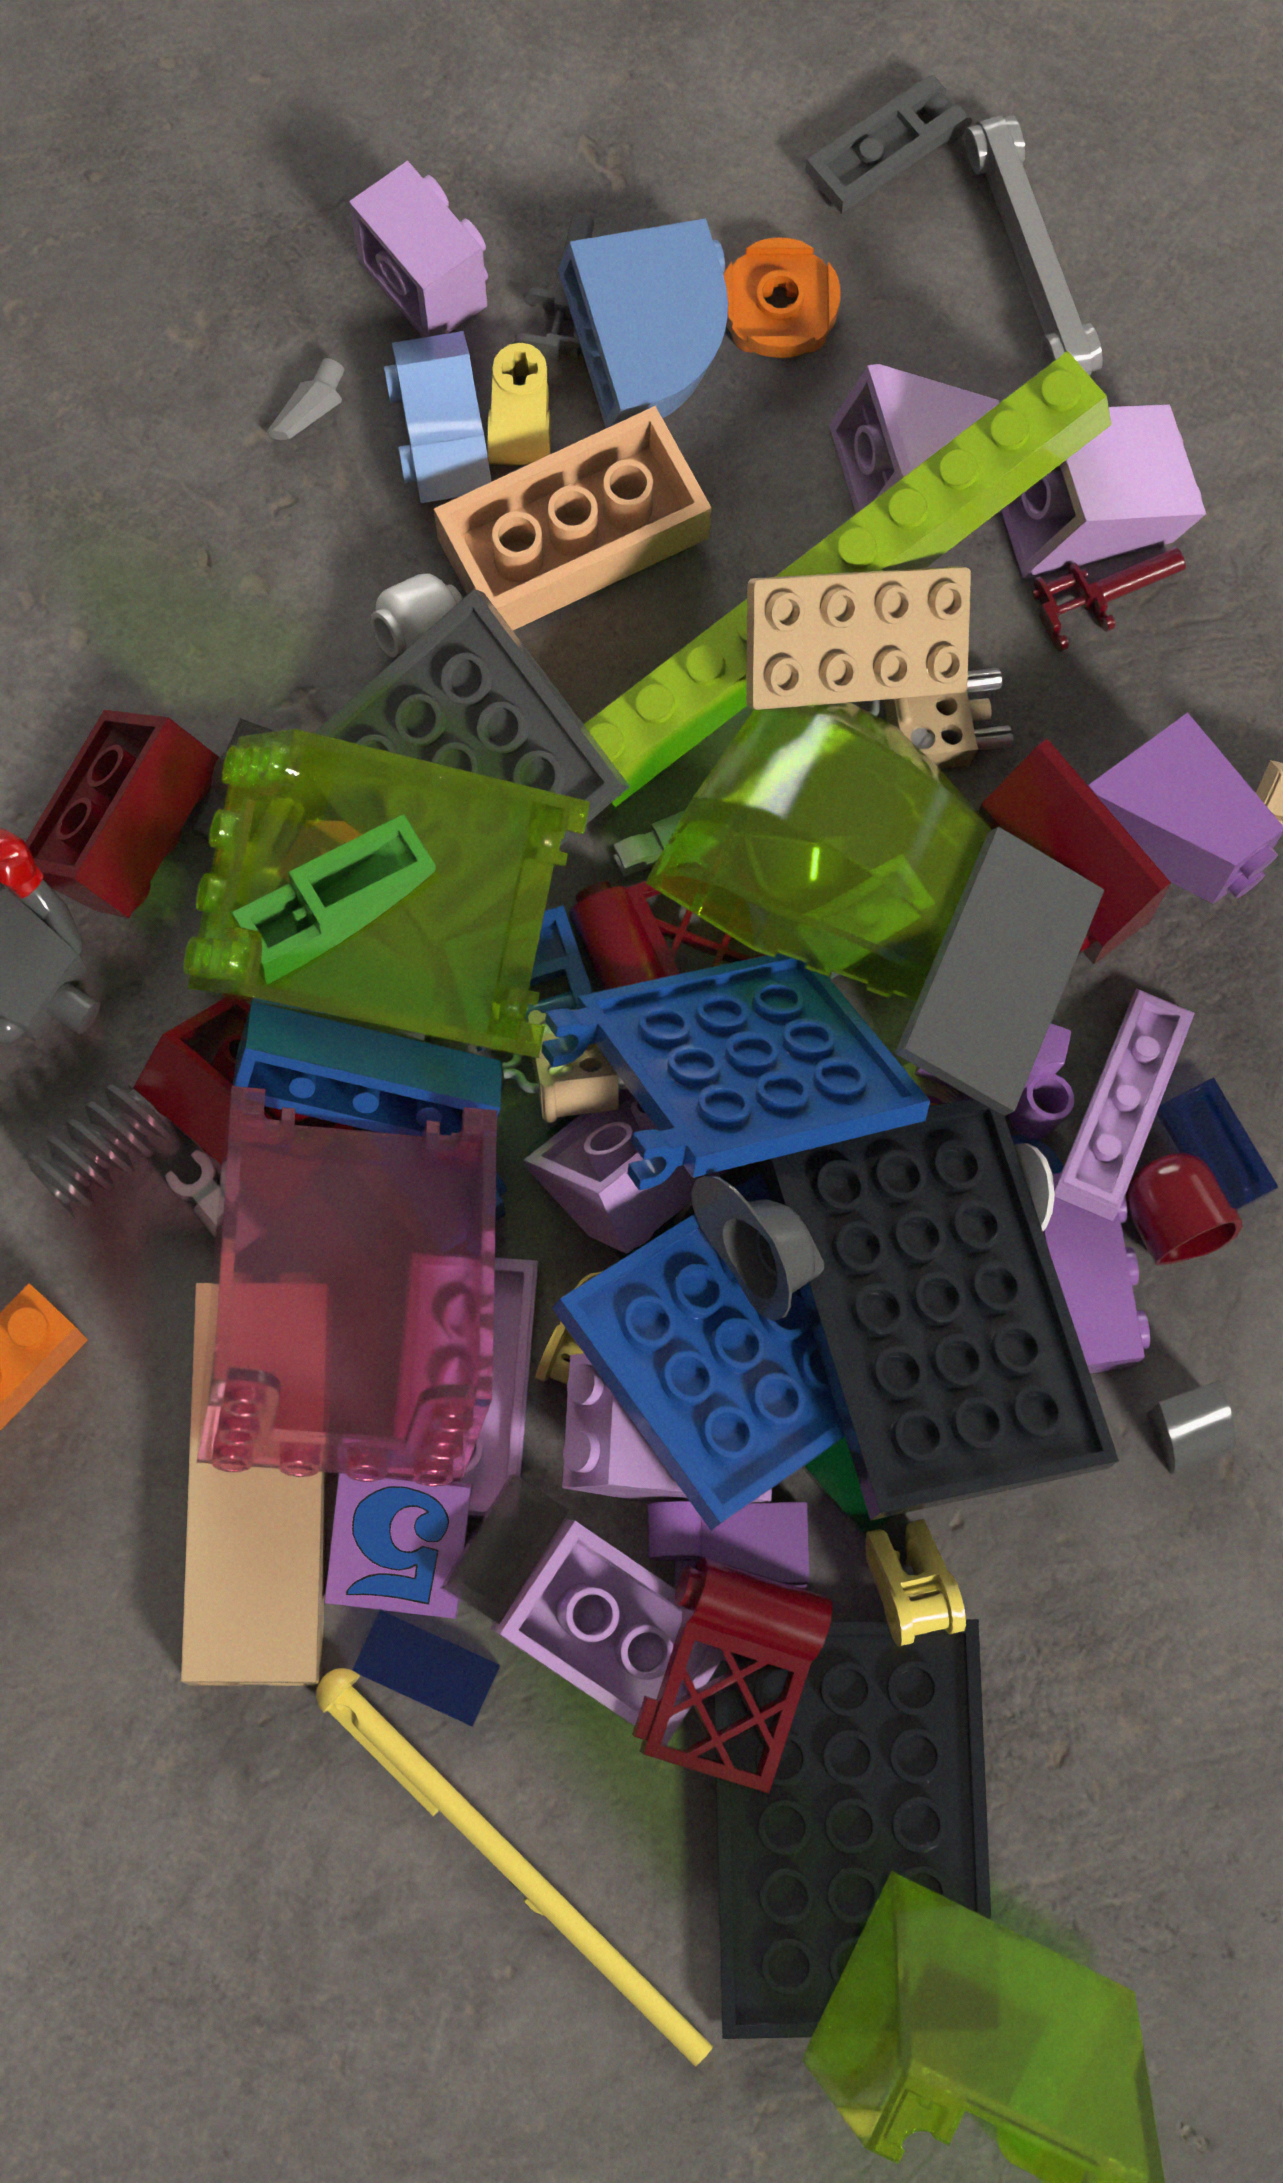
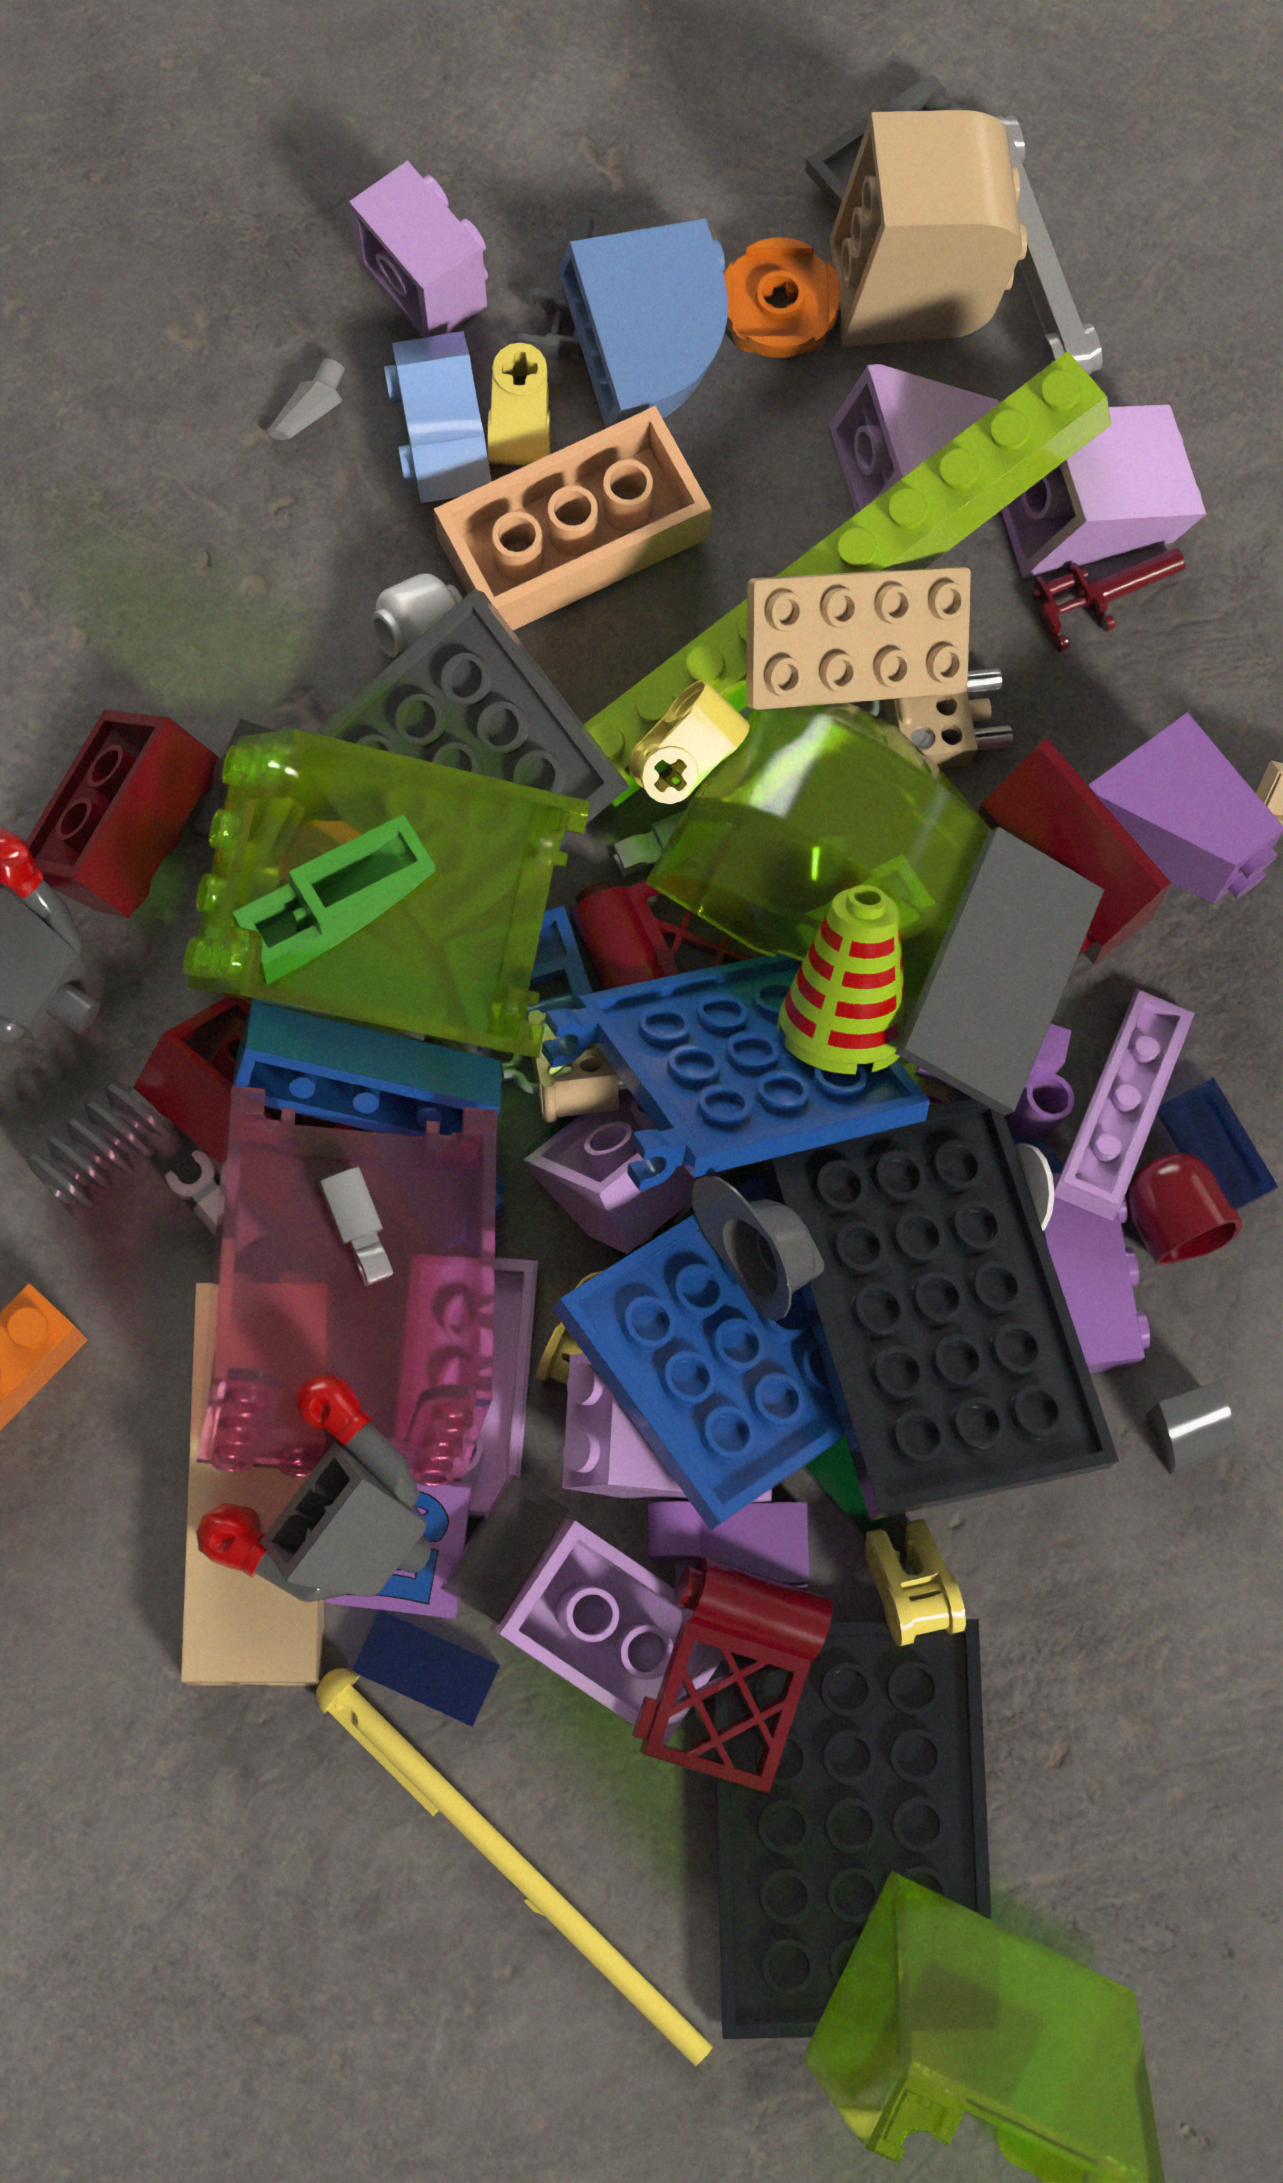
none -> dark grey torso [196,1373,431,1602]
none -> light grey bar [318,1167,393,1287]
none -> light yellow piece [629,679,750,804]
none -> lime cone [777,885,907,1074]
none -> tan brick [830,110,1027,346]

